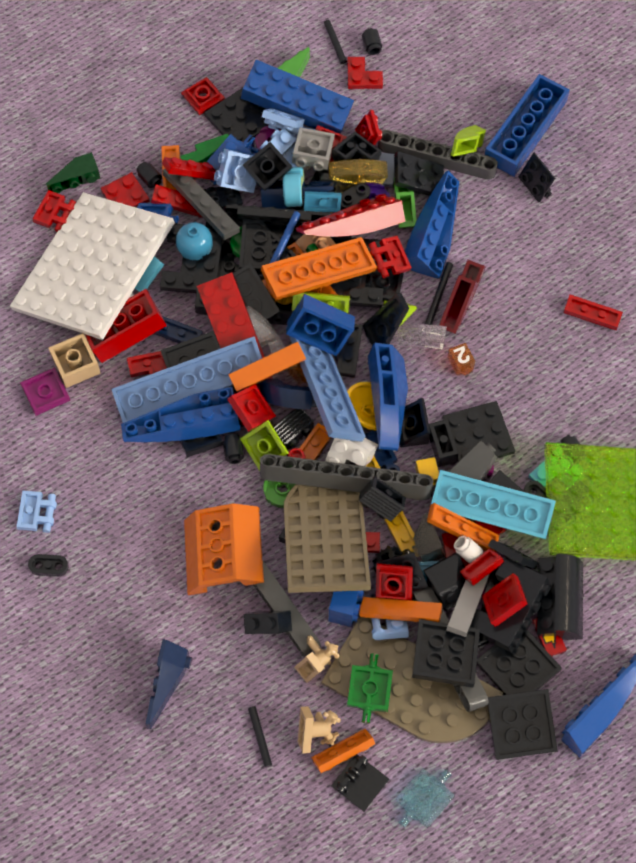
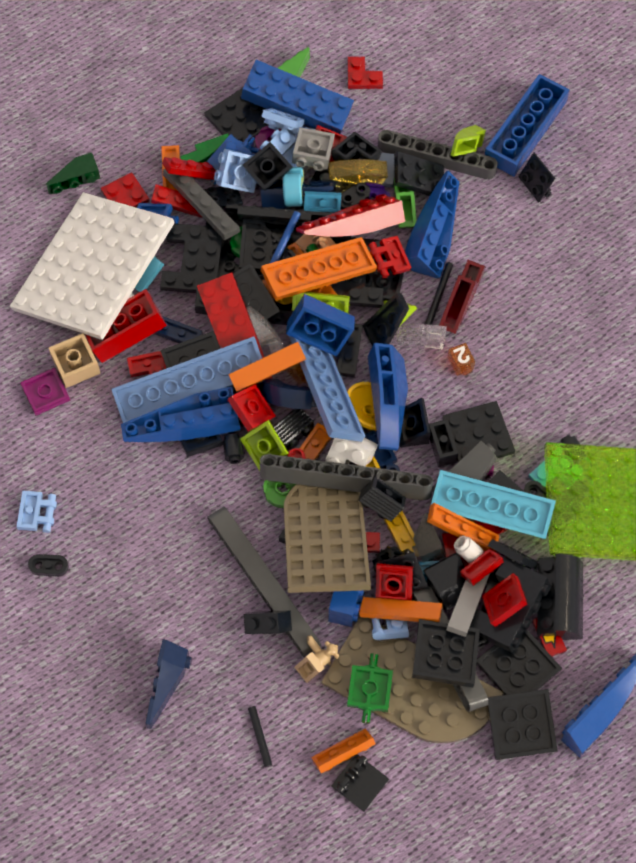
red plate [32,190,76,232] -> none
black brick [136,162,162,188] -> none
dark azure cylinder [176,222,213,260] -> none
red piece [181,77,225,115] -> none
orange slope [184,503,264,596] -> none
tan piece [297,706,341,754] -> none
black bar [324,20,347,64] -> none
red piece [355,110,382,146] -> none
black brick [362,28,382,55] -> none
clear light blue plate [396,768,455,828] -> none
yellow brick [415,457,439,486] -> none
red plate [563,294,623,331] -> none

